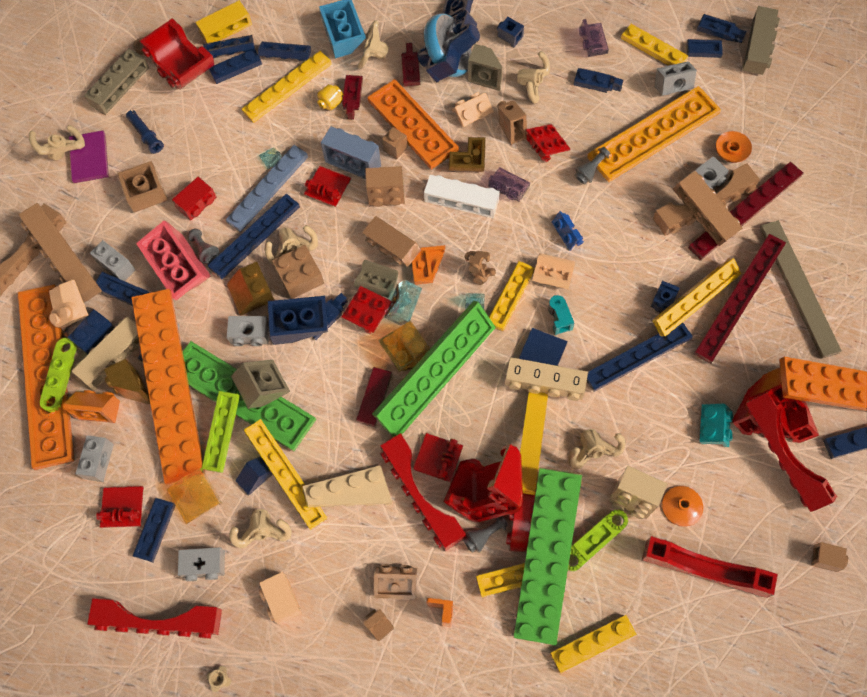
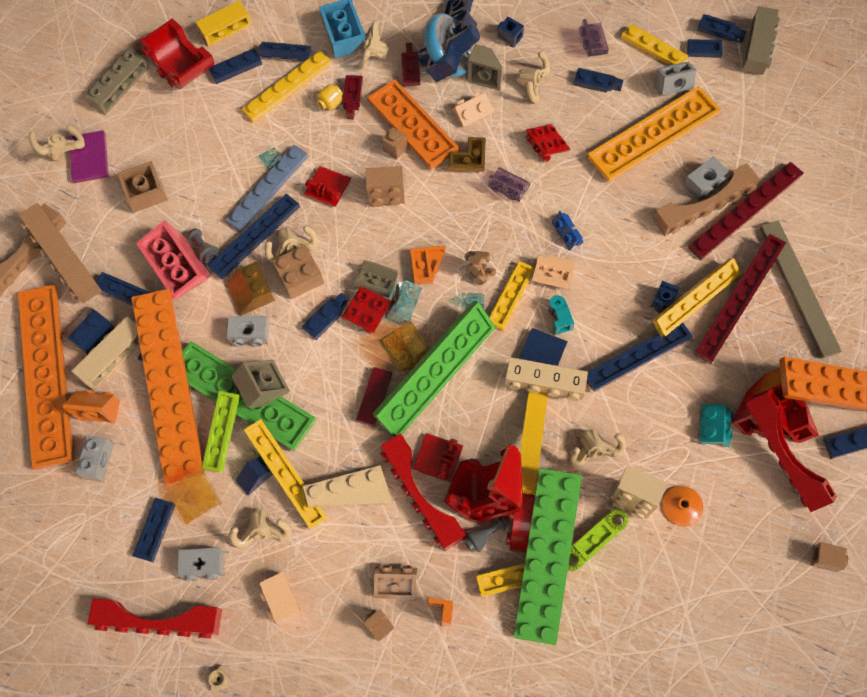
lime plate [40,338,77,412] -> none
light nougat slope [49,280,88,328] -> none
light grey brick [90,240,135,281] -> none
red hinge [96,486,144,528] -> none
pearl gold slope [104,358,150,404] -> none
dark blue pin [126,110,164,154] -> none
red brick [172,176,217,221] -> none
dark blue plate [203,35,255,58] -> none
dark blue slope [268,295,328,345] -> none
sand blue brick [321,126,381,179] -> none
medium nougat brick [362,216,421,267] -> none
white brick [424,175,500,219] -> none
medium nougat torso [497,101,527,145] -> none
yellow plate [550,615,637,673] -> none
dark grey piece [574,147,611,185] -> none
red arch [642,536,778,598] -> none
medium nougat brick [673,171,743,246] -> none
orange dish [716,131,752,163] -> none

